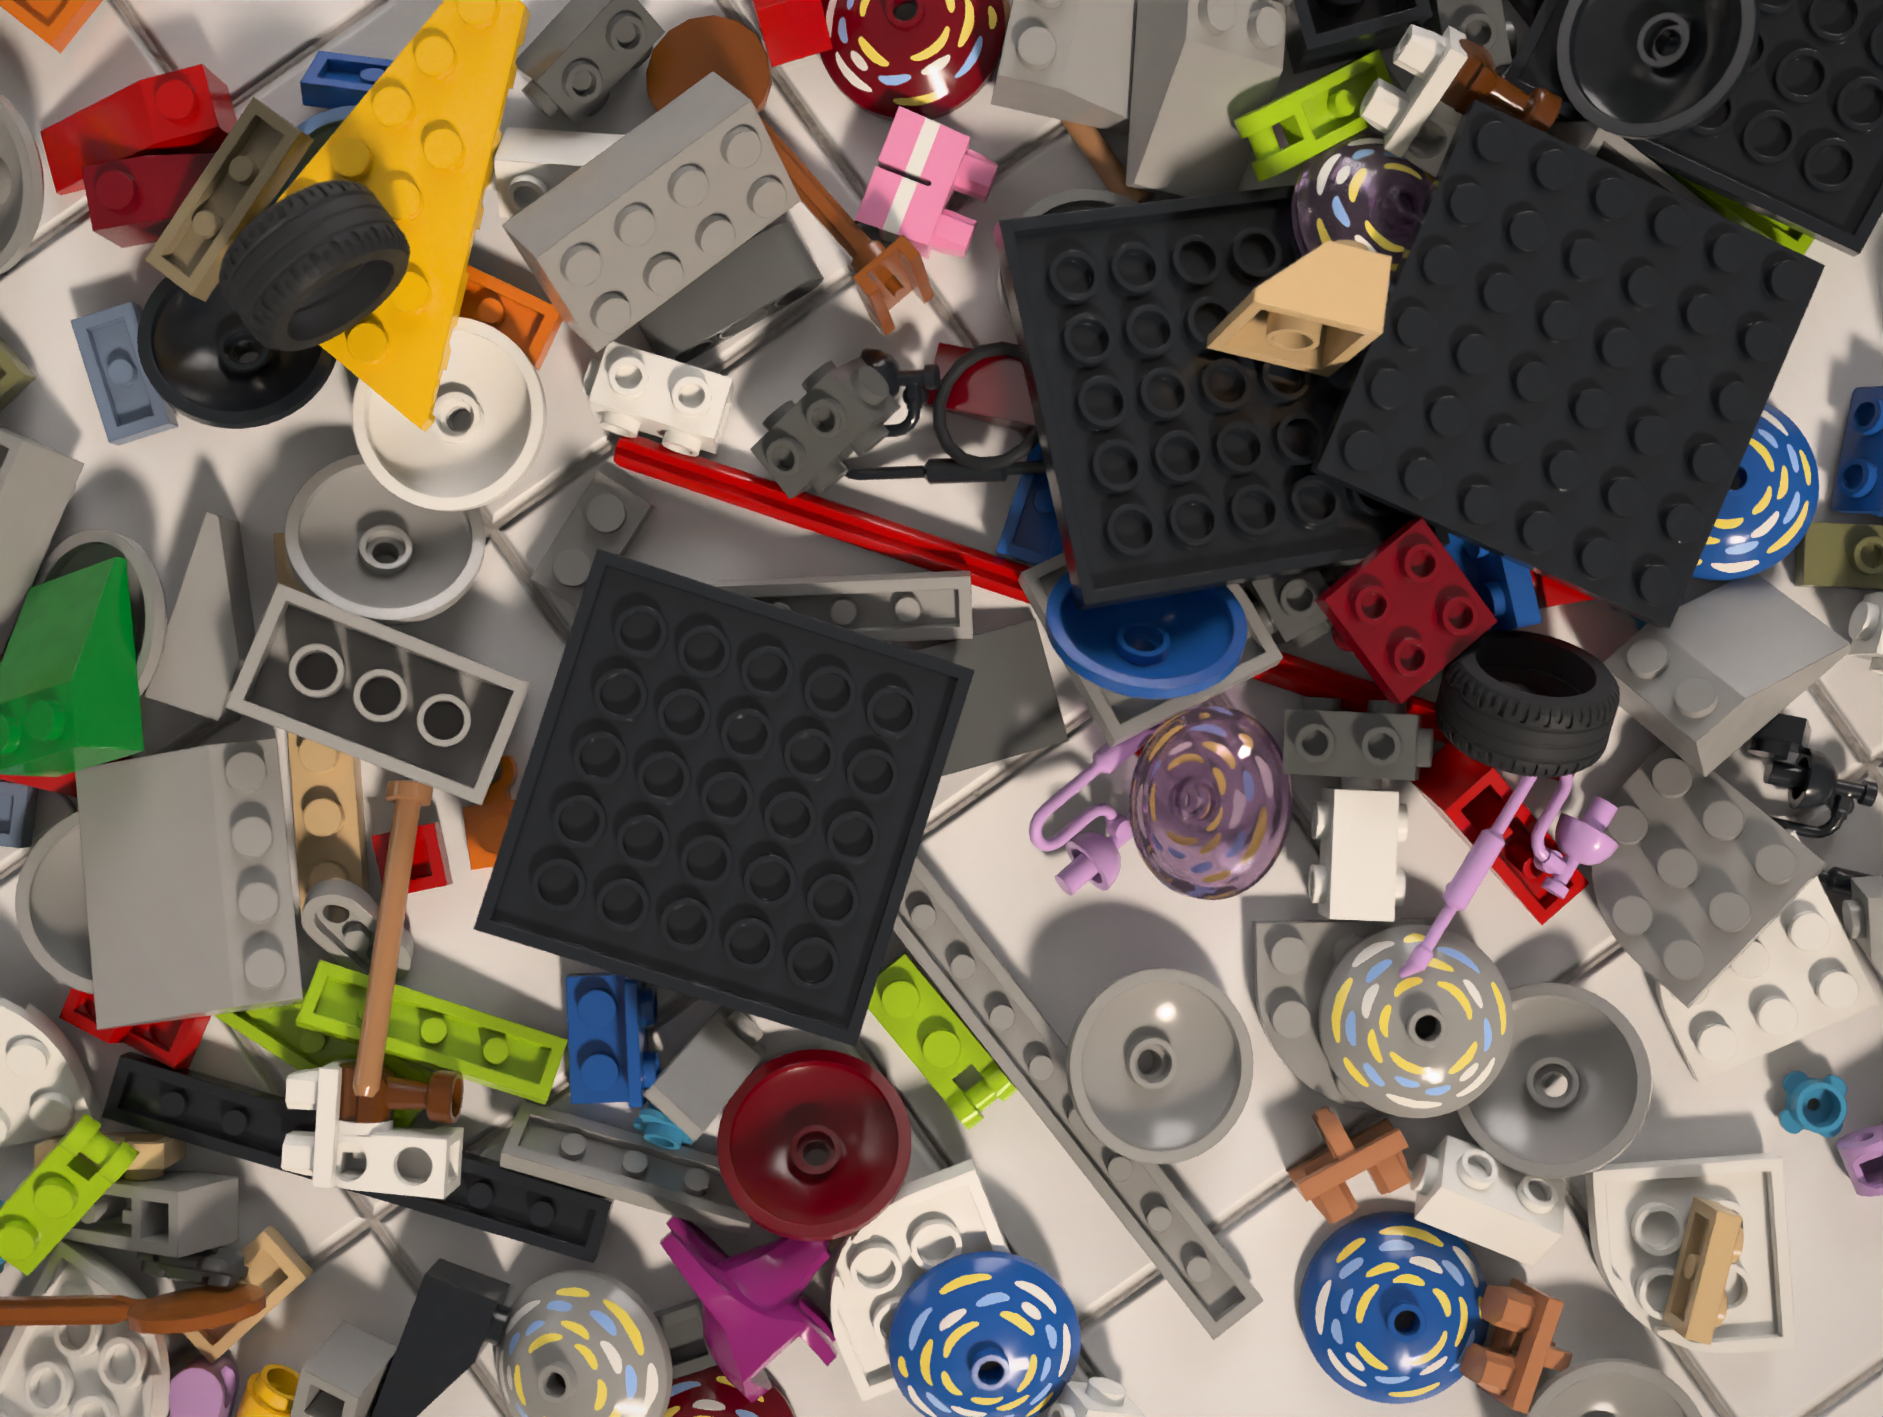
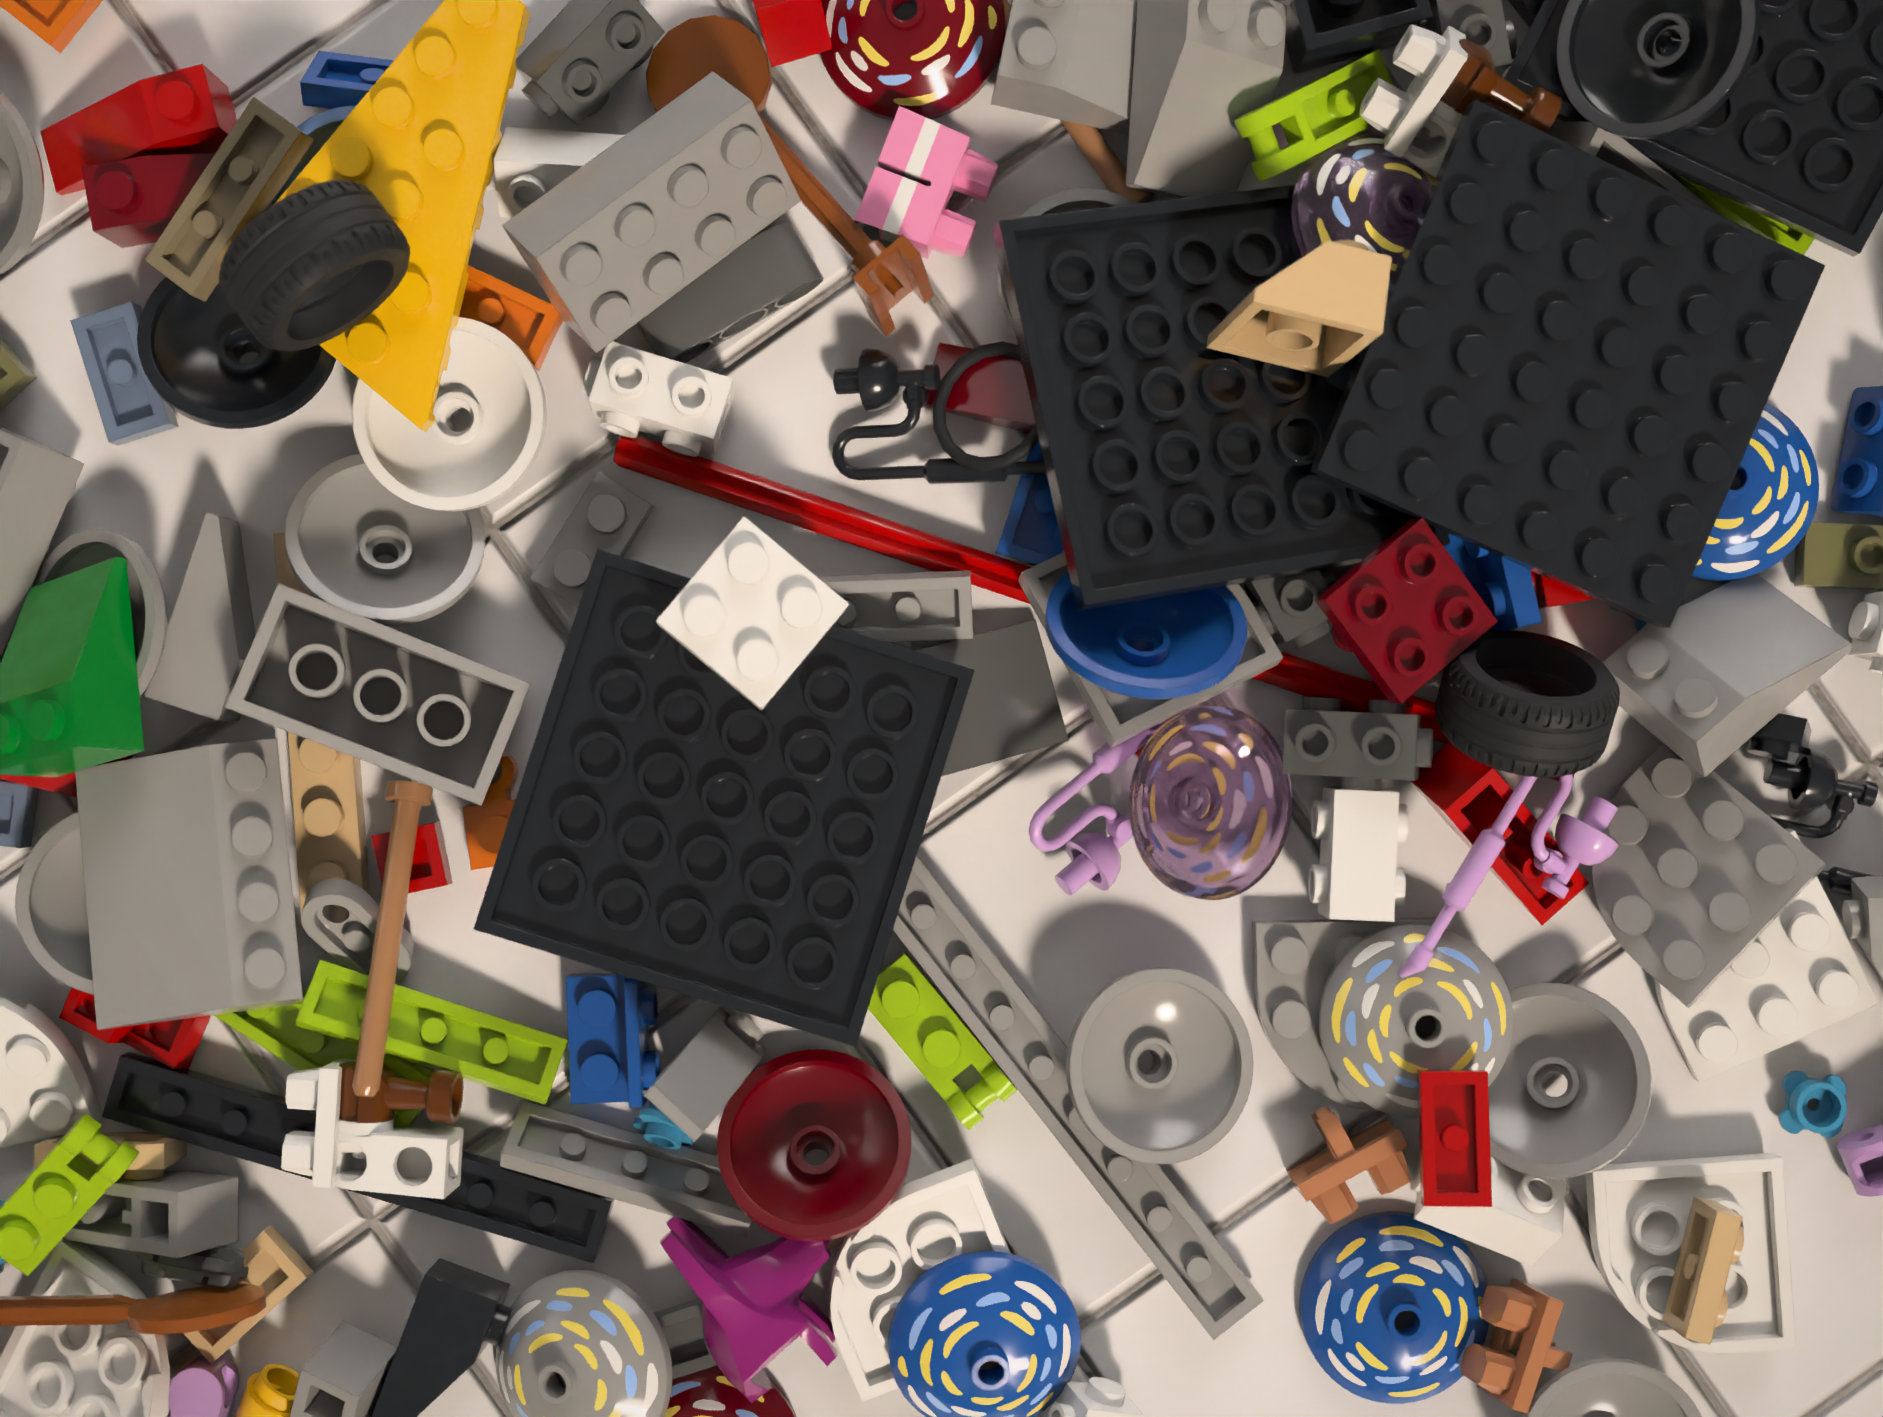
dark grey brick [750,357,901,499] -> none
none -> white brick [656,517,849,711]
none -> red plate [1417,1070,1492,1207]

